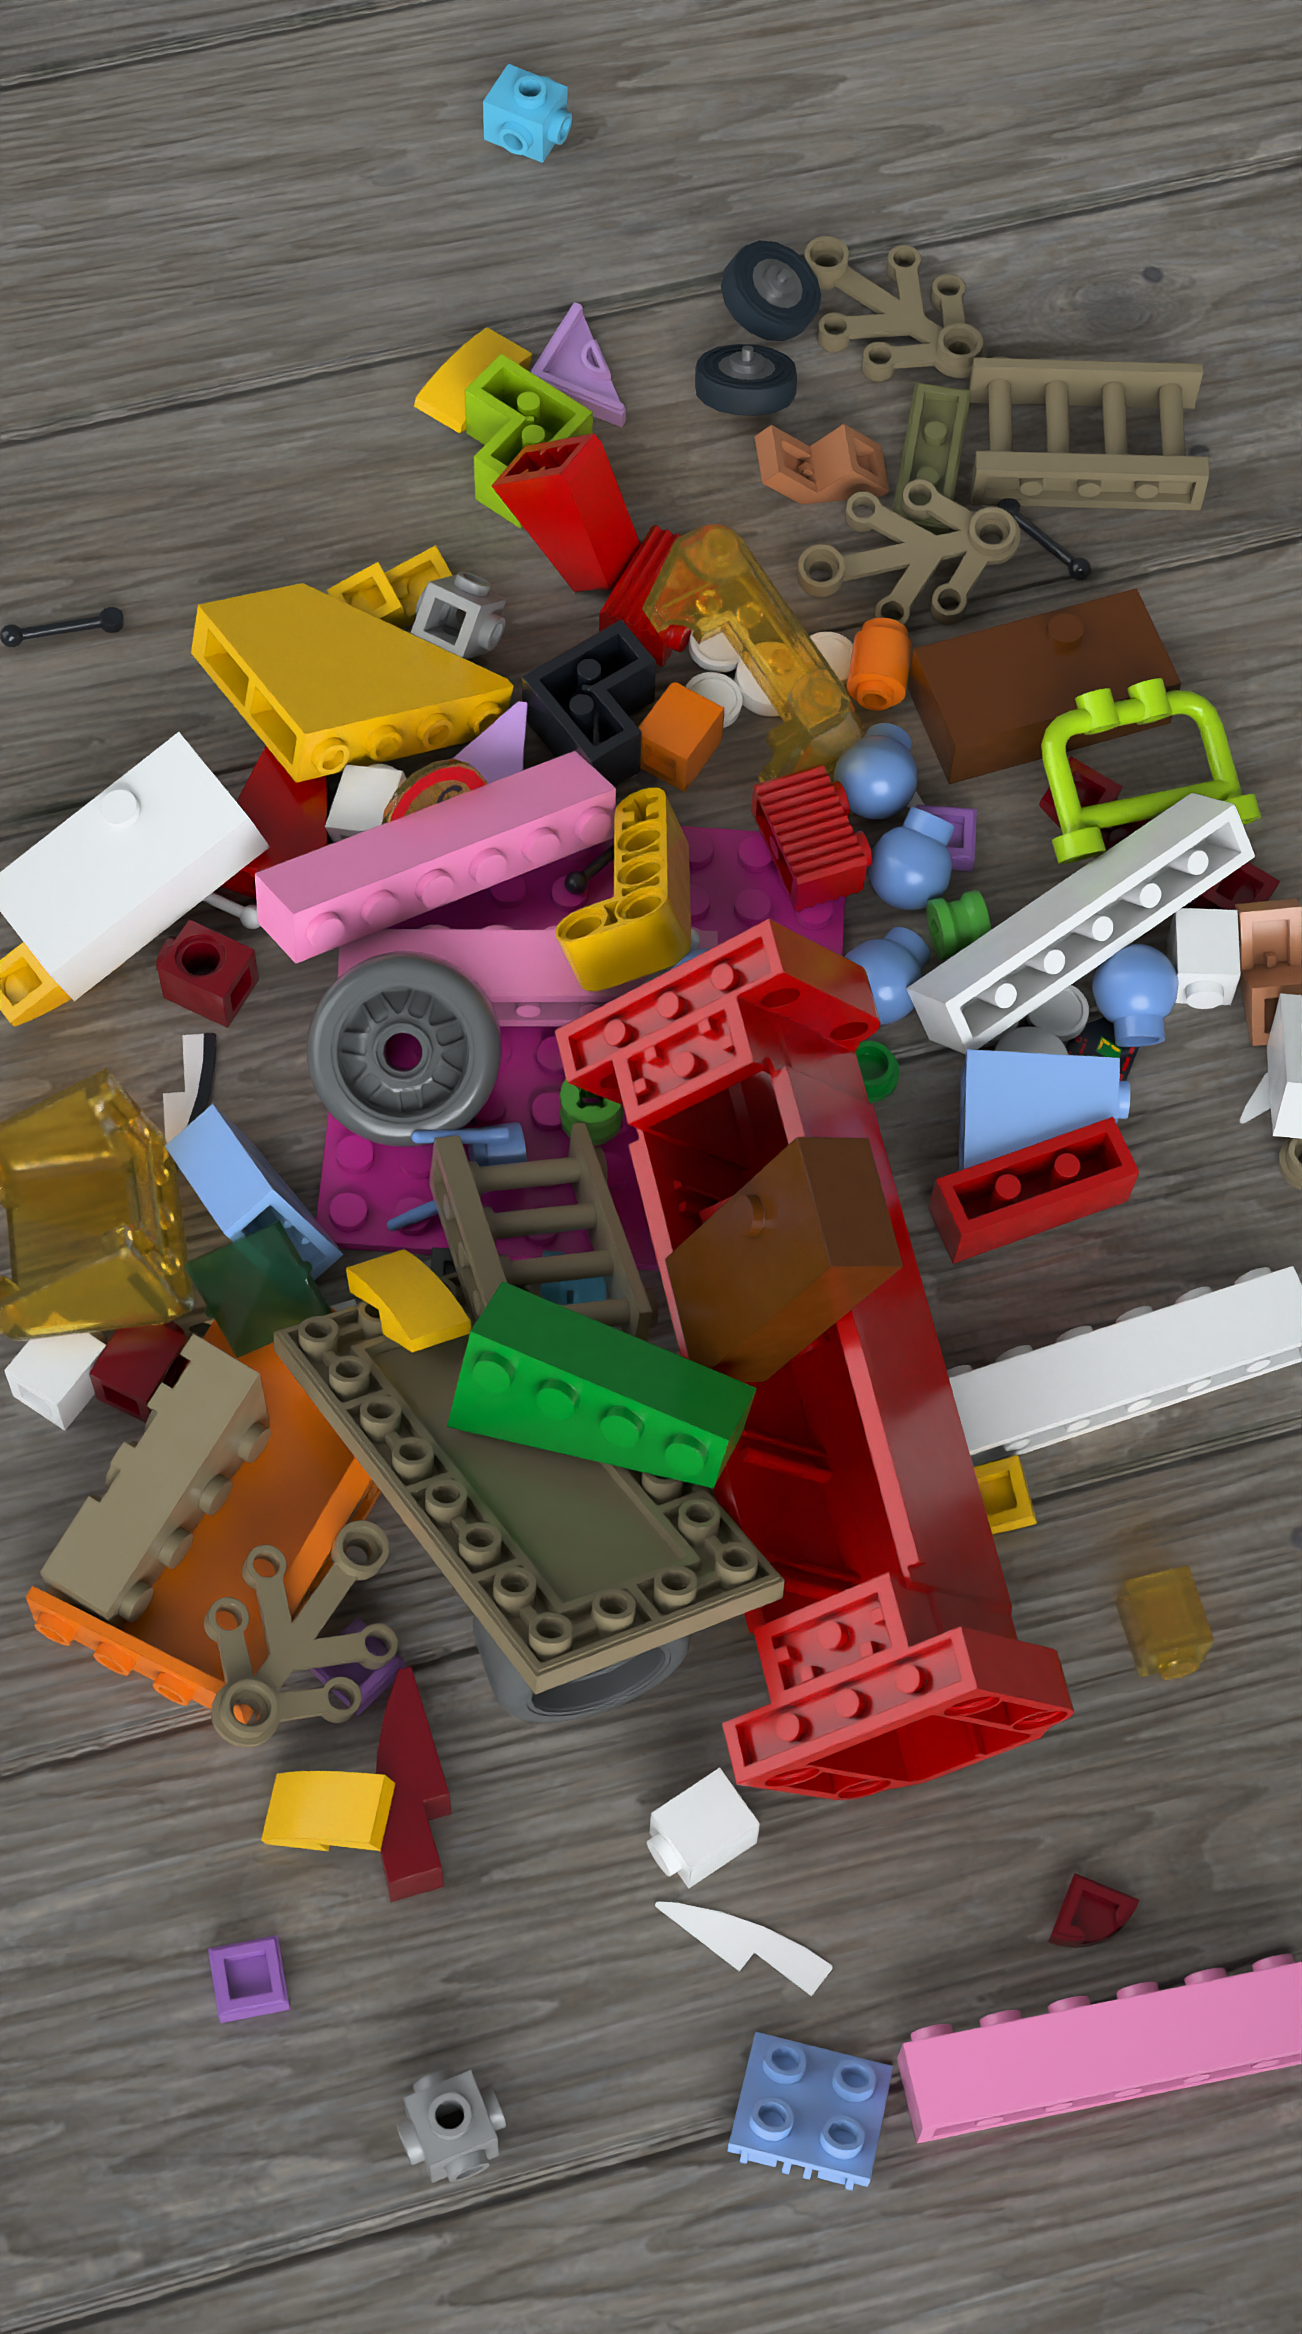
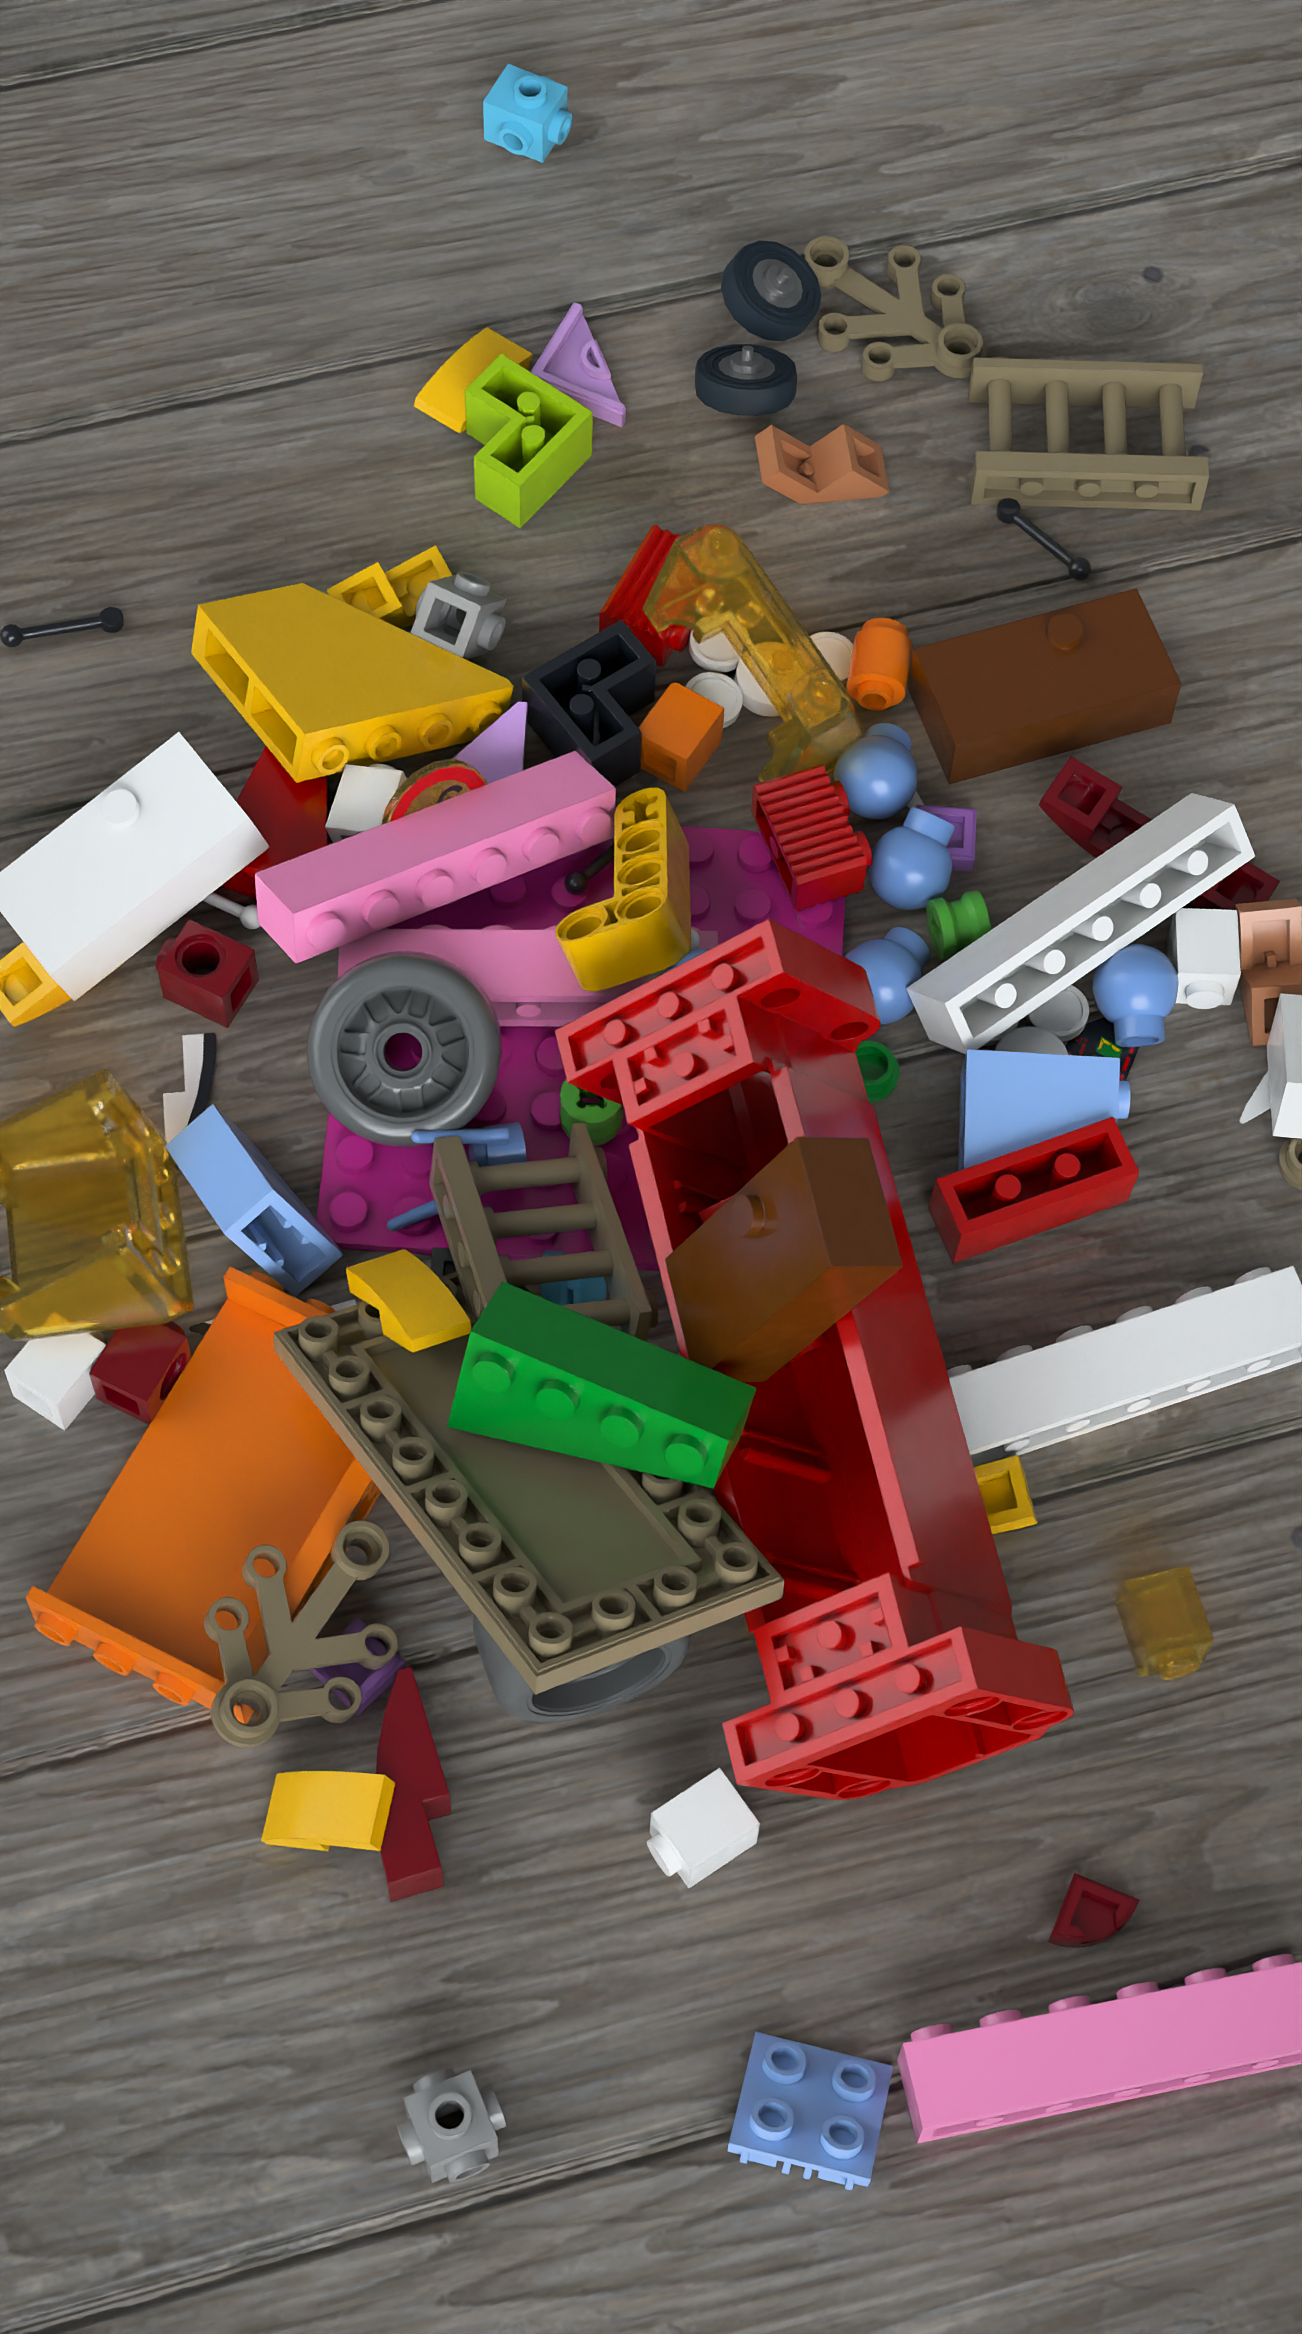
dark tan wedge [40,1333,271,1629] -> none
clear green piece [184,1220,333,1358] -> none
medium lavender tile [208,1935,291,2023] -> none
red slope [491,433,641,592] -> none
white sticker [655,1901,833,1996] -> none
dark tan plant [797,479,1021,628] -> none
olive tile [893,382,971,536] -> none
lime bar [1041,678,1262,865] -> none

